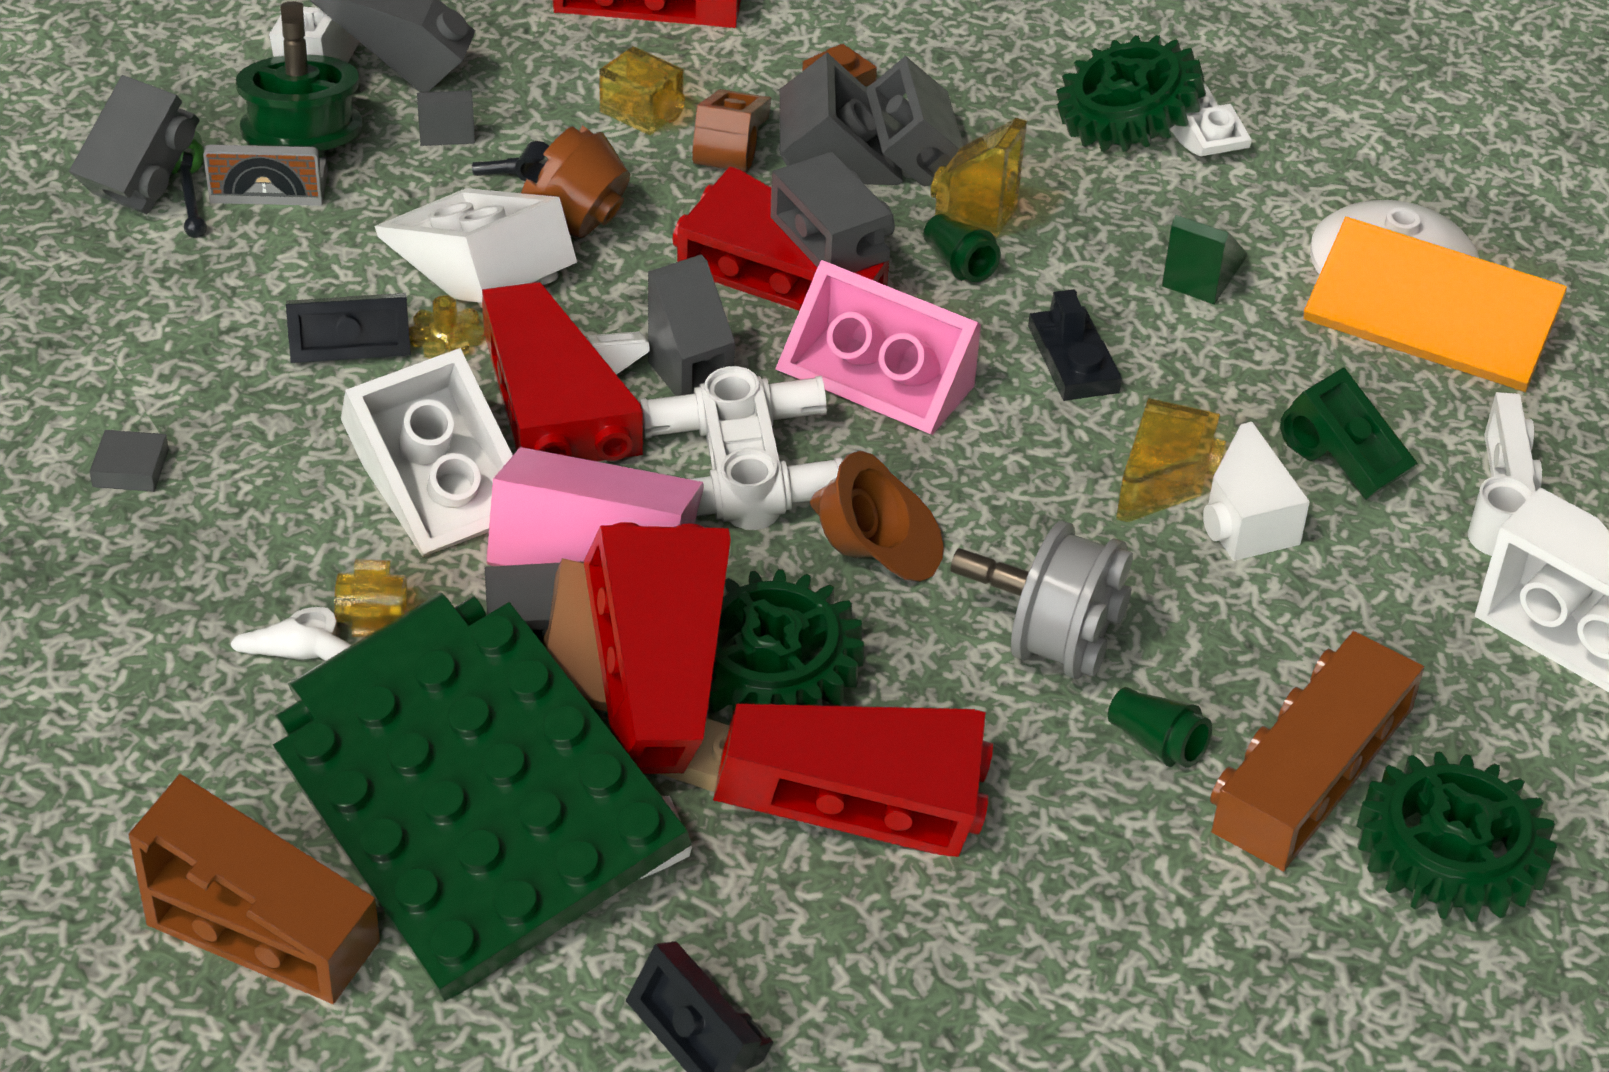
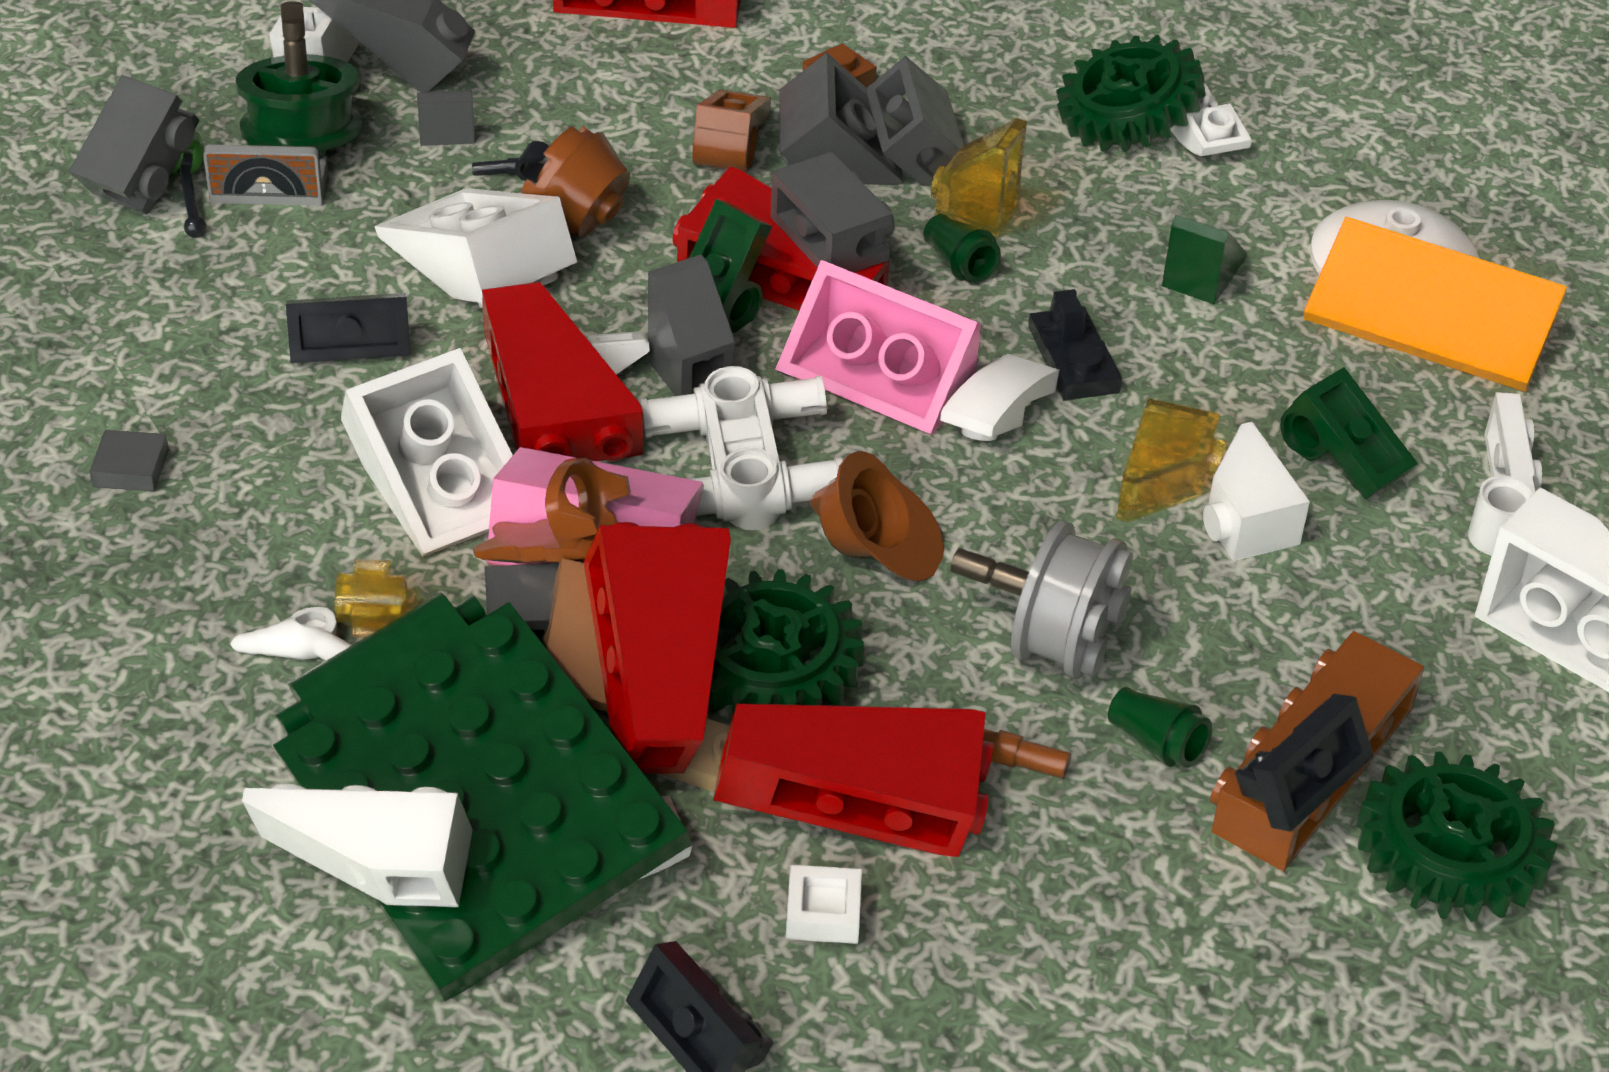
dark orange wedge [129,774,380,1005] -> none
clear yellow plant [409,295,484,359] -> none
clear yellow brick [599,46,685,135] -> none
none -> white slope [242,784,473,907]
none -> dark orange hair [473,457,631,563]
none -> dark green plate [689,199,773,333]
none -> white plate [786,865,862,944]
none -> white slope [940,354,1059,441]
none -> dark orange piece [983,729,1071,779]
none -> black hinge [1235,694,1373,832]

